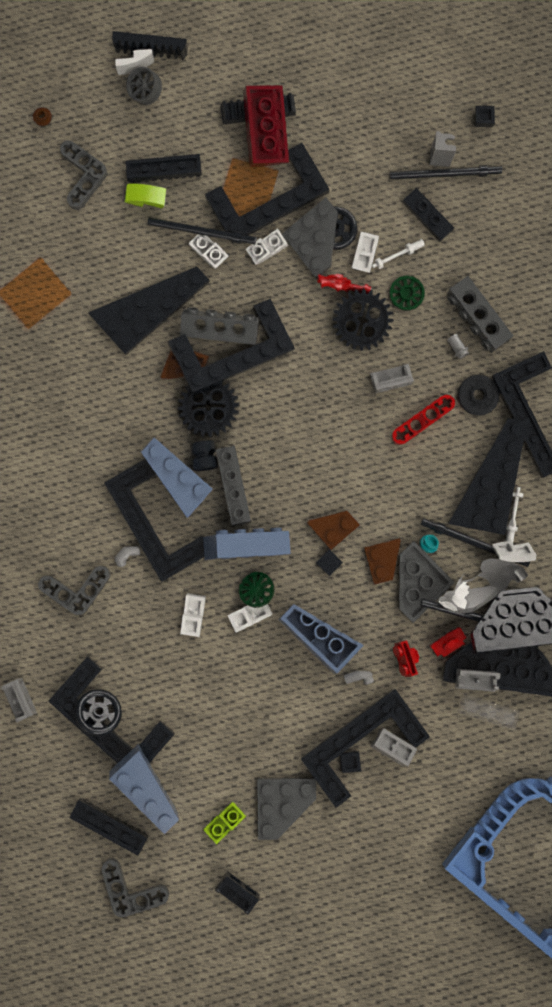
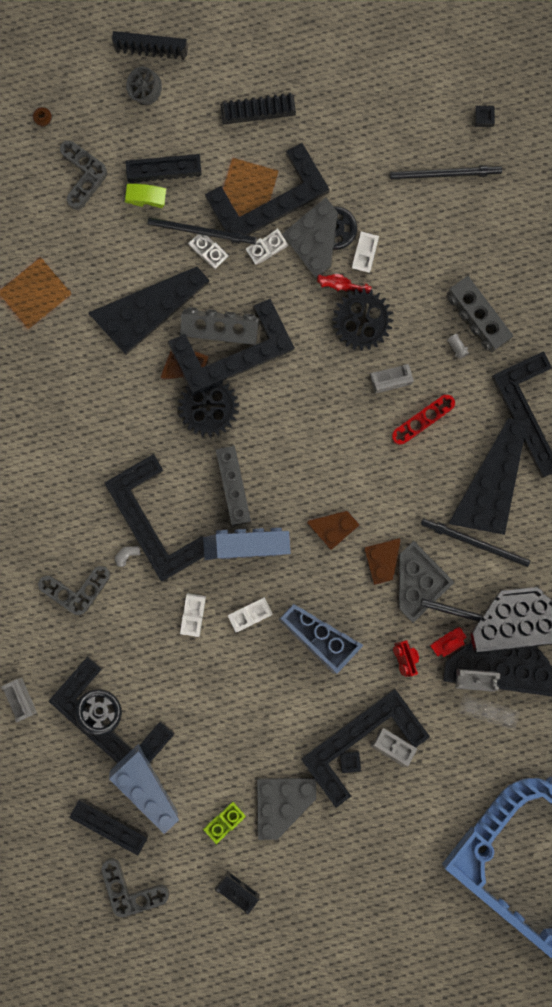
white slope [115,49,154,75] -> none
sand blue wedge [140,437,213,518] -> none
black wheel [190,440,218,472] -> none
dark green wheel [239,572,275,608] -> none
dark red slope [243,85,289,167] -> none
black tile [316,549,343,576] -> none
light grey arm [344,670,374,685] -> none
white piece [372,239,425,269] -> none
dark green wheel [389,276,425,311] -> none
black plate [402,188,454,242] -> none
teal plate [420,534,439,553] -> none
light grey hinge [429,131,456,167] -> none
light grey animal [438,558,528,614] -> none
black wheel [458,375,499,416] -> none
white slope [492,540,536,562] -> none
white piece [506,487,523,543] -> none

